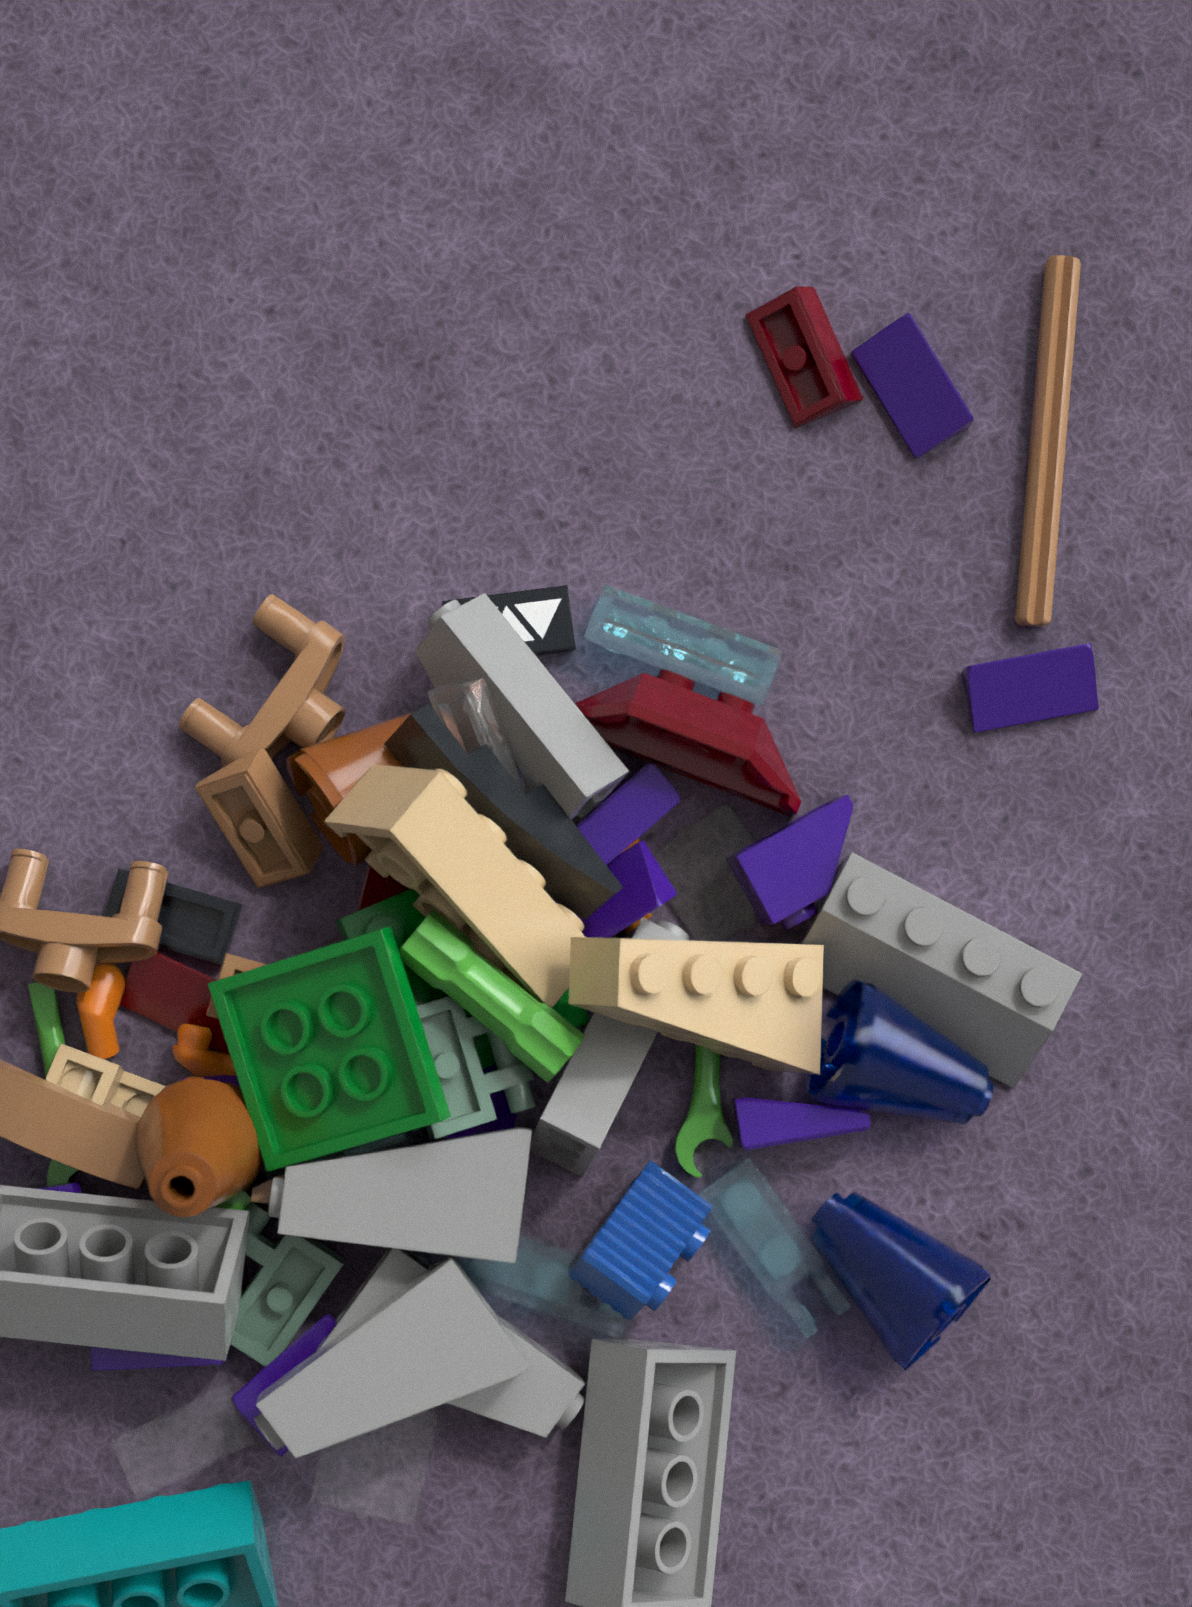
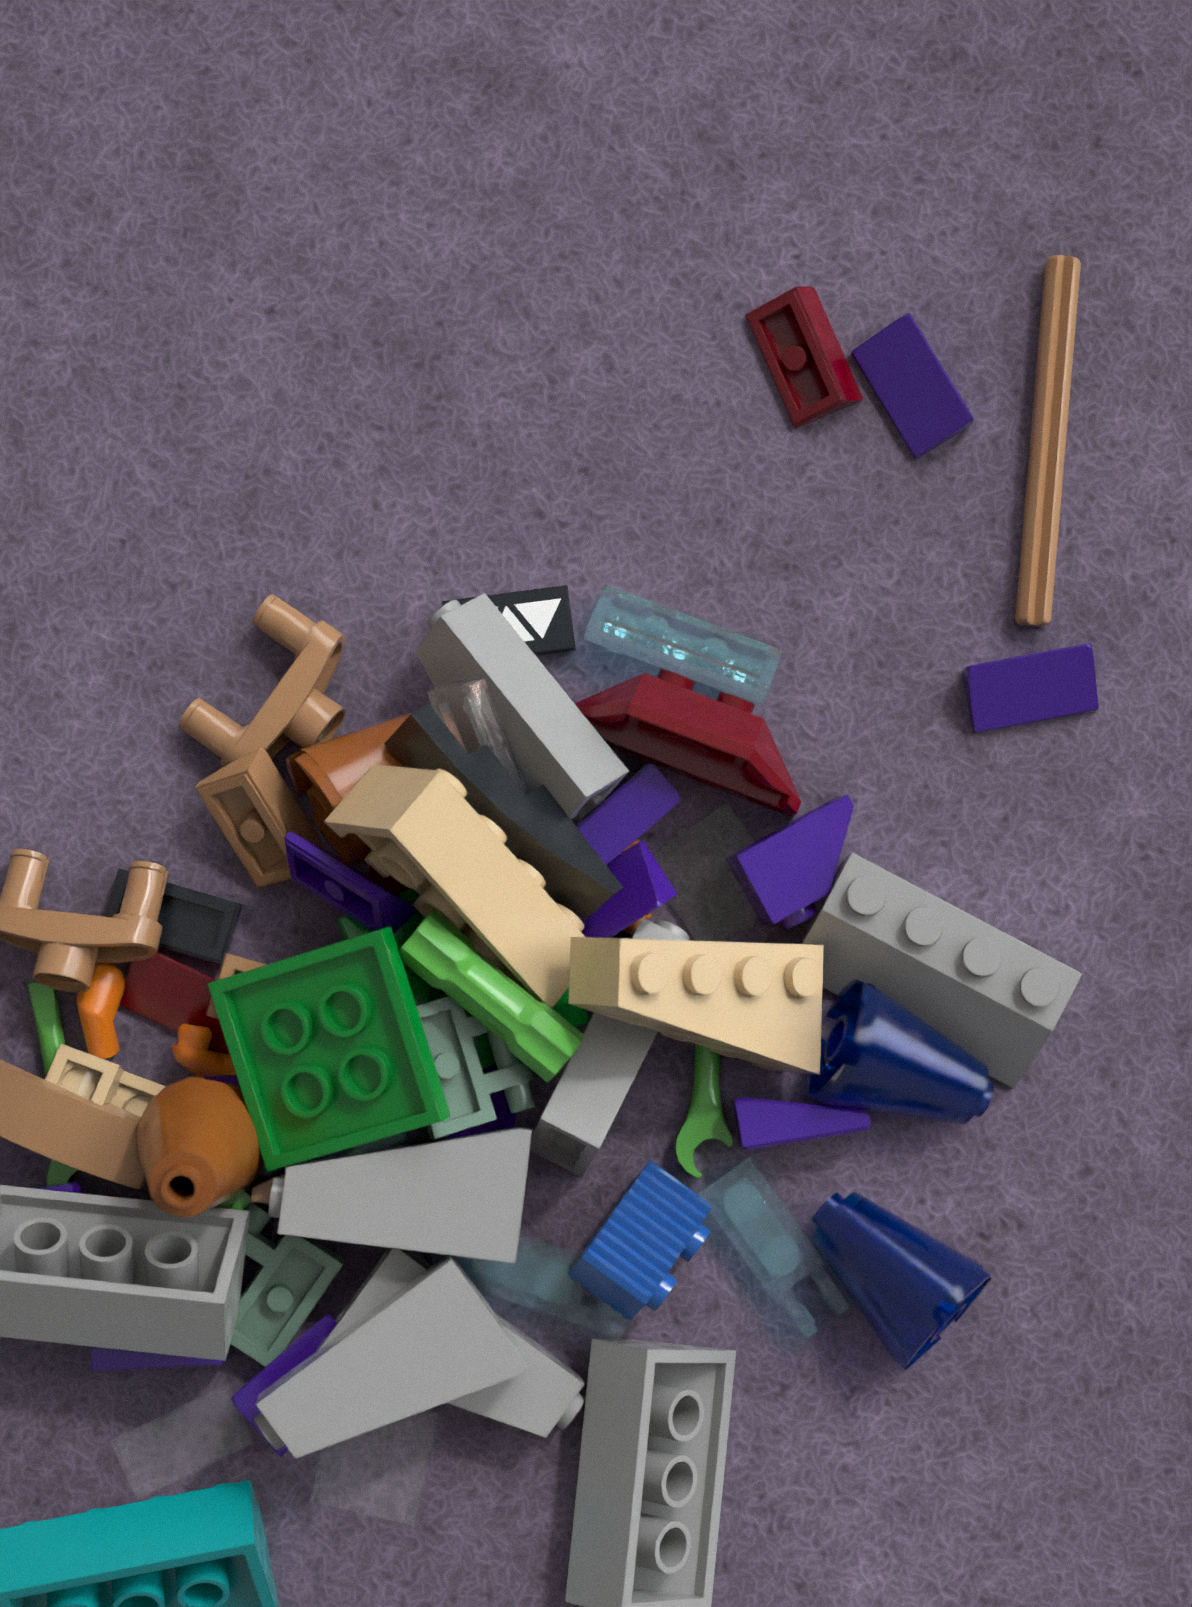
none -> dark purple slope [284,832,417,934]

